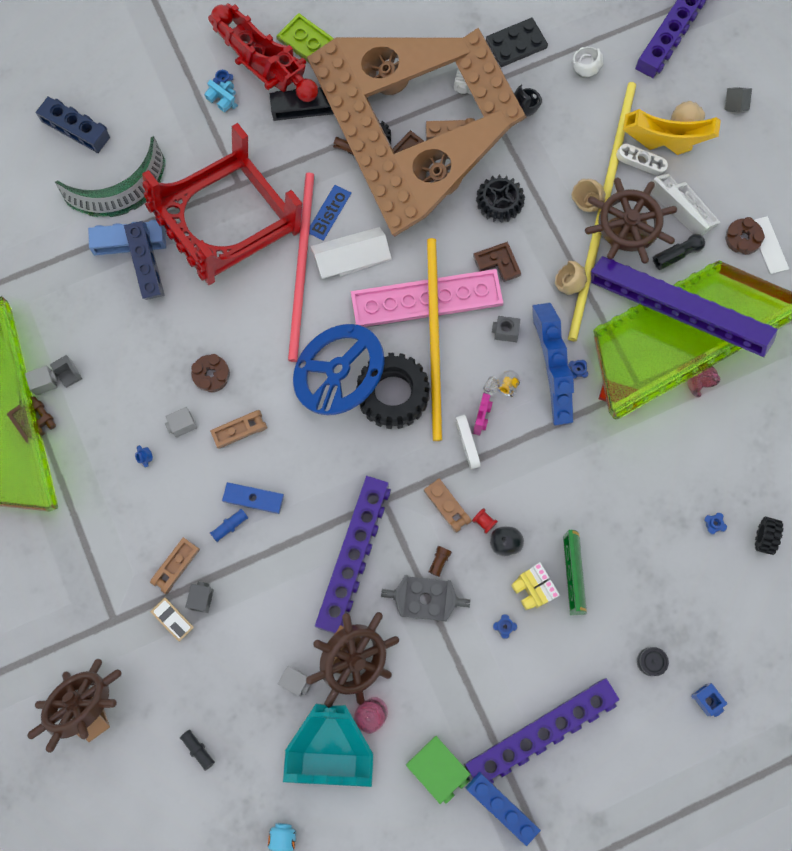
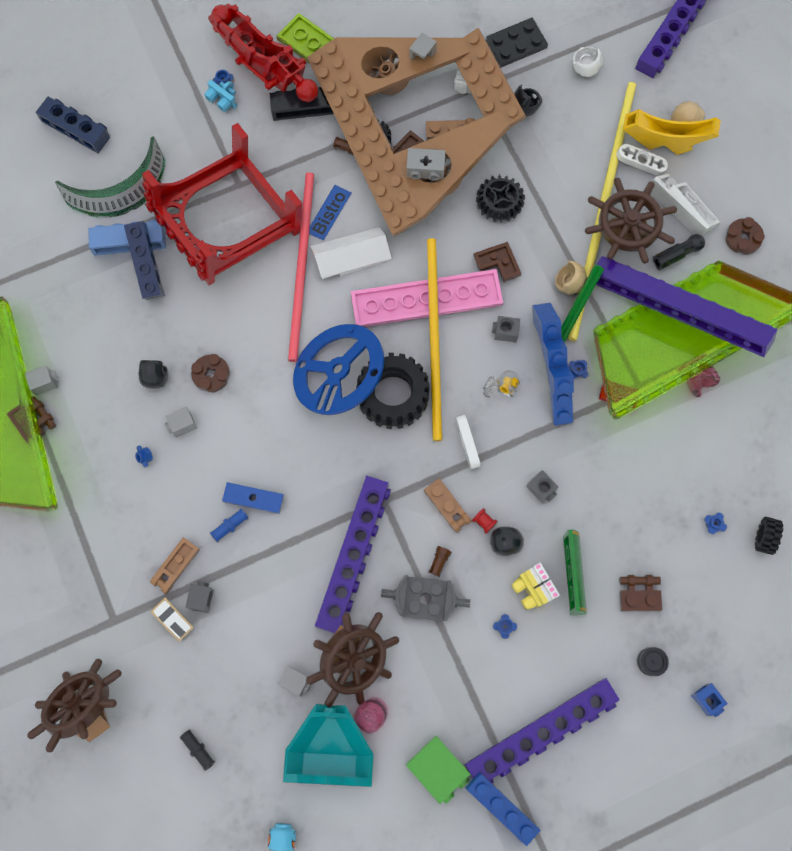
dark grey panel [50,355,82,388] -> none
medium nougat plate [210,410,267,449] -> none
dark pink wing [473,393,493,436] -> none
tan hair [571,179,606,212] -> none
dark grey panel [725,87,752,111] -> none
white sticker [754,216,789,274] -> none
none -> black helmet [138,360,168,389]
none -> light grey brick [406,148,445,181]
none -> light grey panel [409,33,437,60]
none -> dark grey brick [526,470,558,503]
none -> green axle [561,265,604,343]
none -> reddish brown plate [619,575,662,611]

